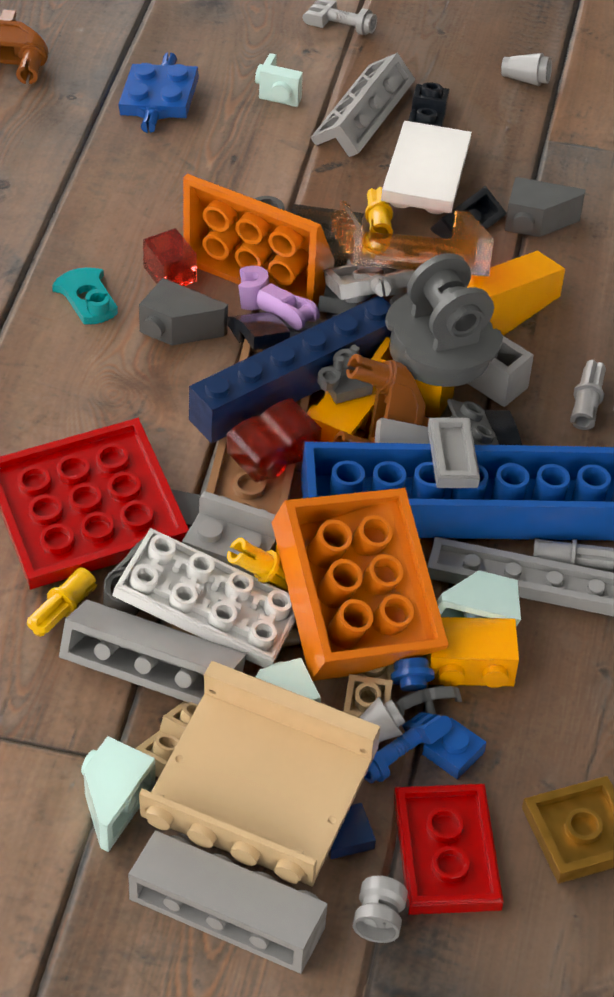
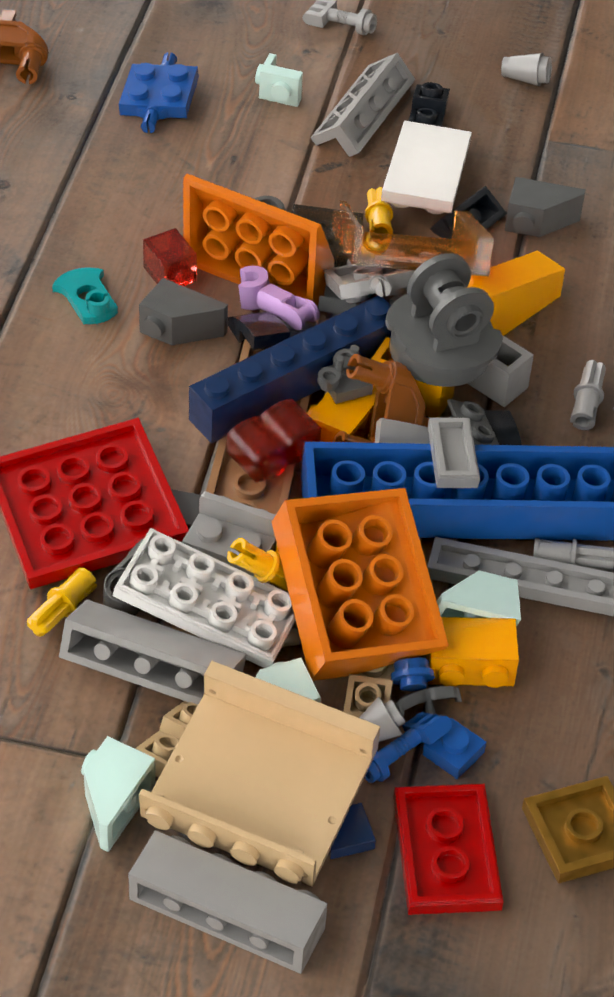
light grey wheel [352,876,408,943] -> none

